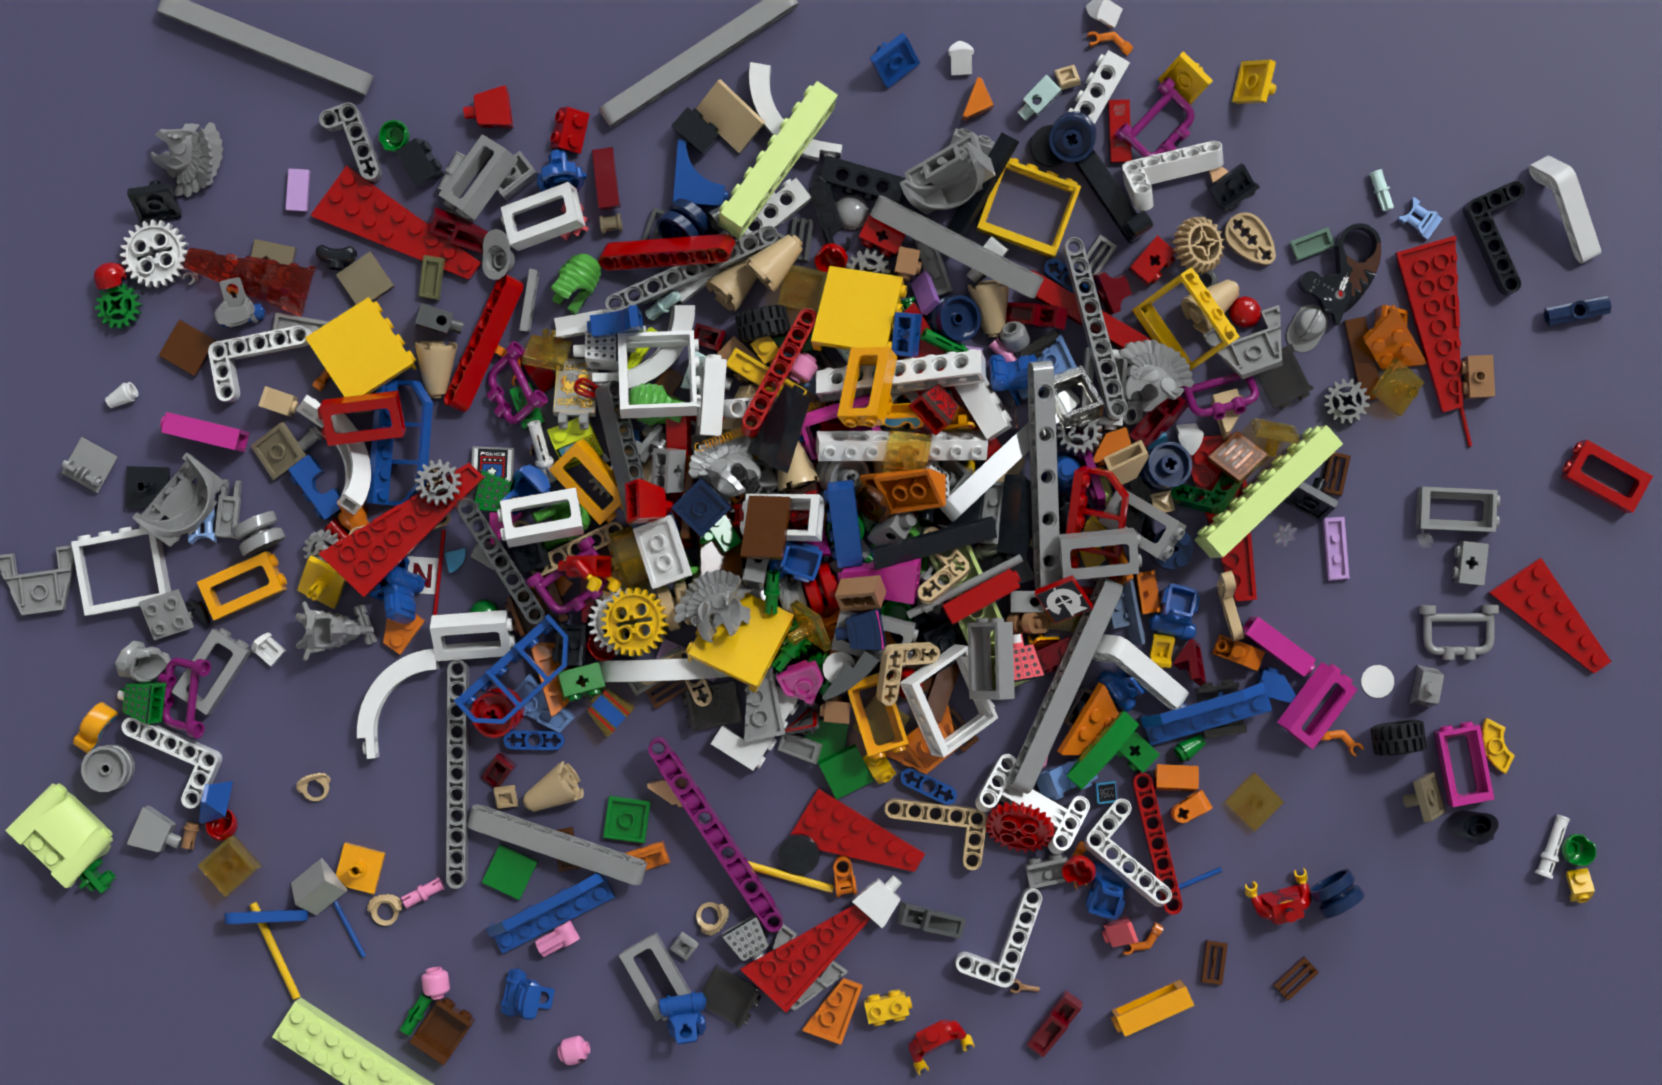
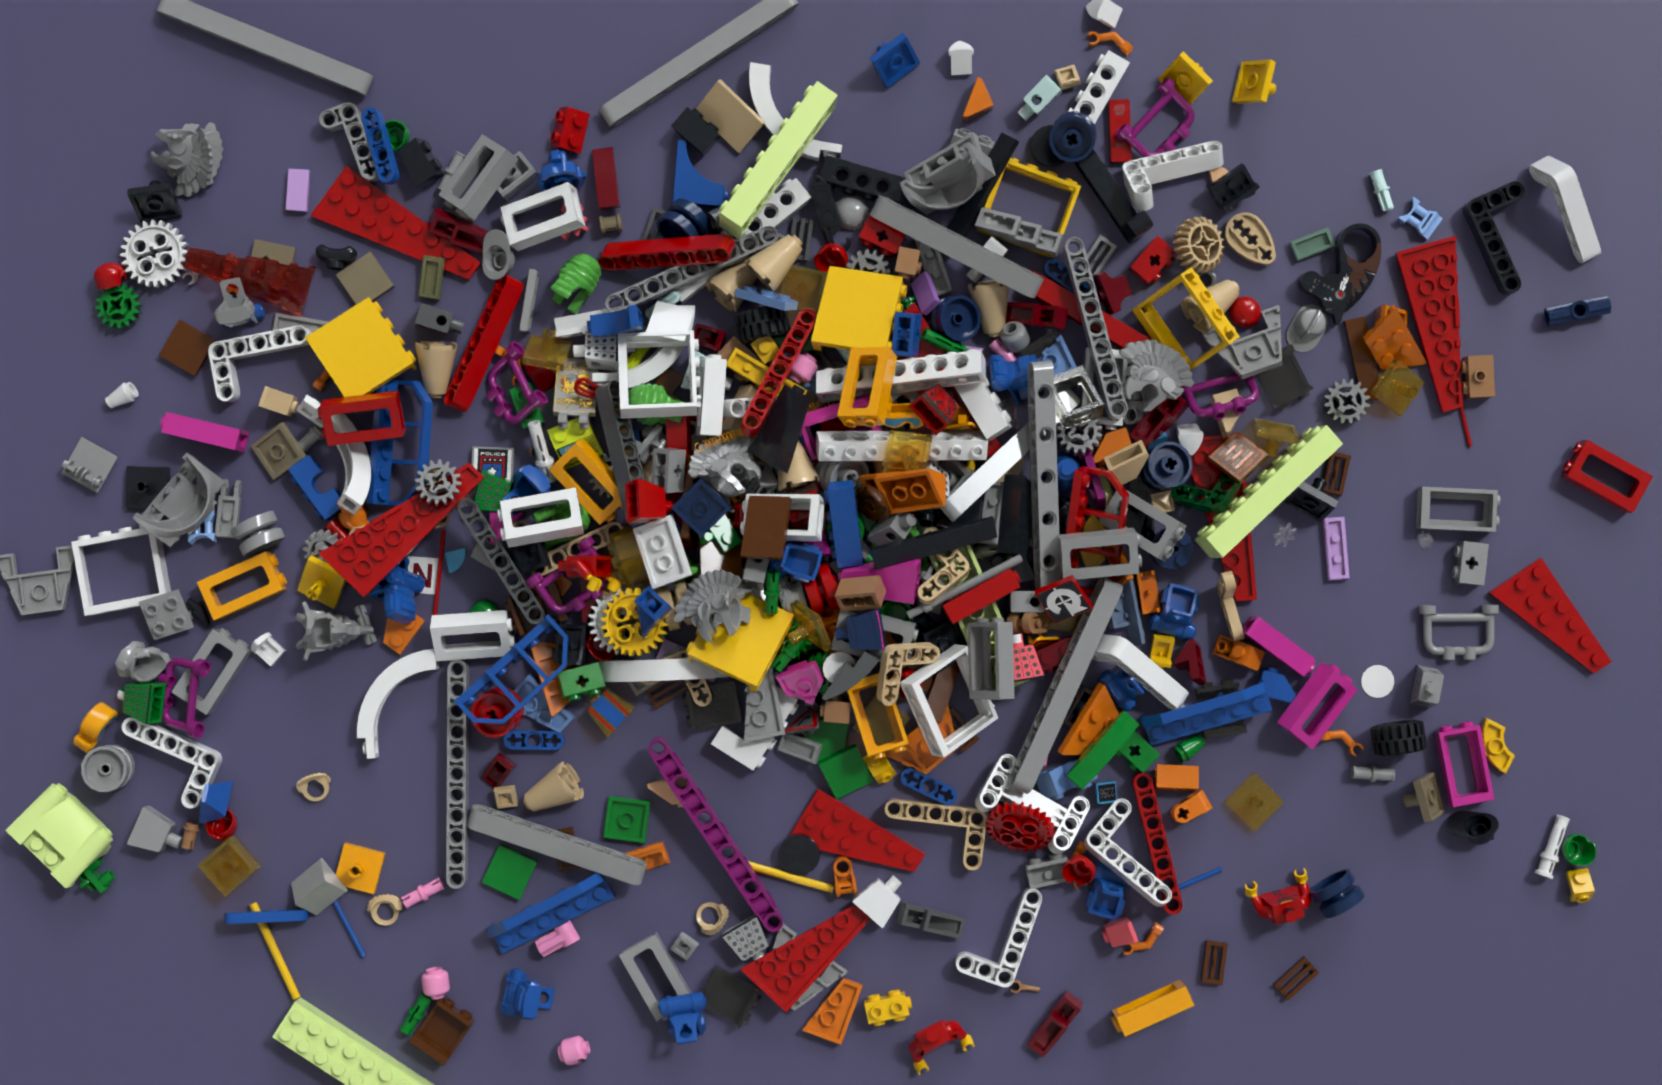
red torso [463,85,514,129] -> none
none -> blue beam [362,107,399,185]
none -> blue slope [634,586,673,639]
none -> white sticker [646,301,695,341]
none -> medium blue wing [734,285,798,311]
none -> light grey slope [975,207,1064,256]
none -> light grey pin [1350,765,1395,782]

